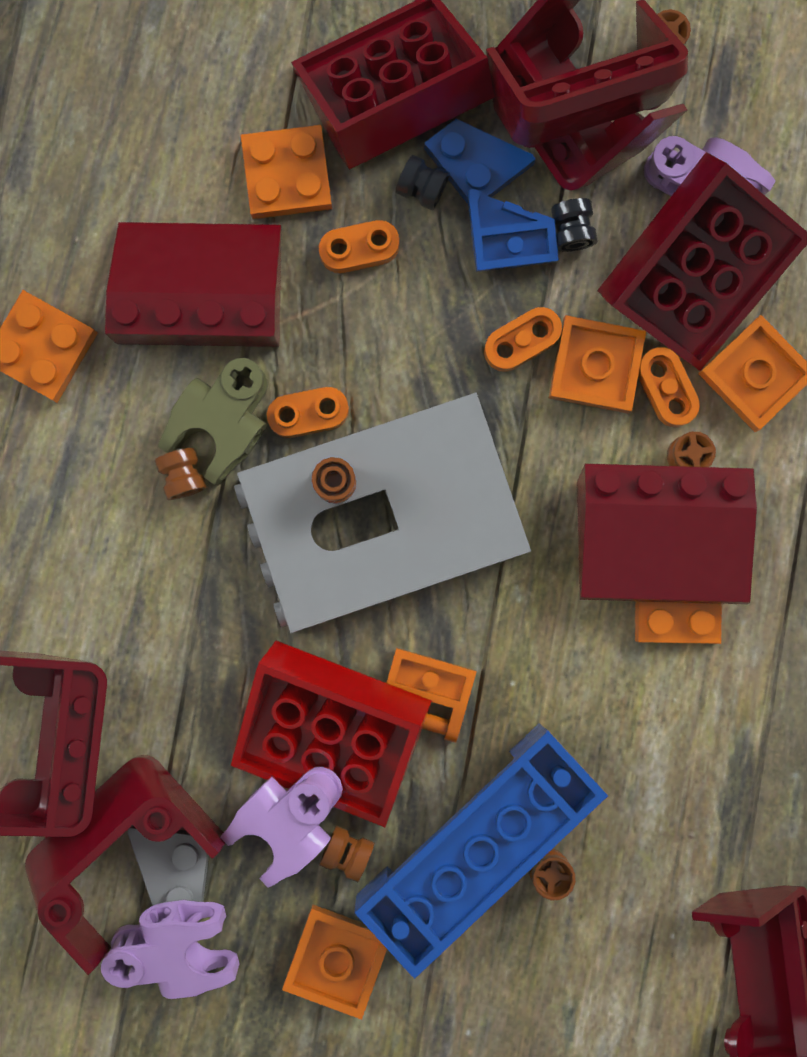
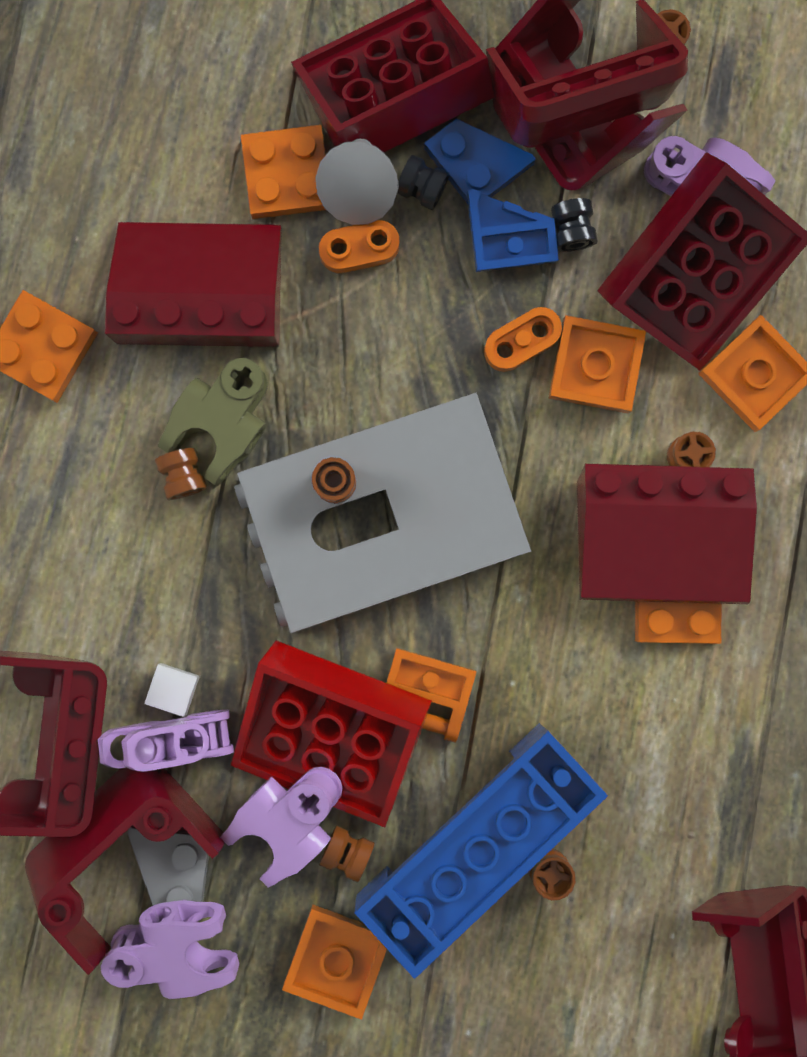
orange plate [267,387,349,438] -> none
orange plate [638,347,700,427] -> none
none -> lavender piece [98,710,234,772]
none -> white tile [144,663,200,717]
none -> light grey dish [315,139,399,225]

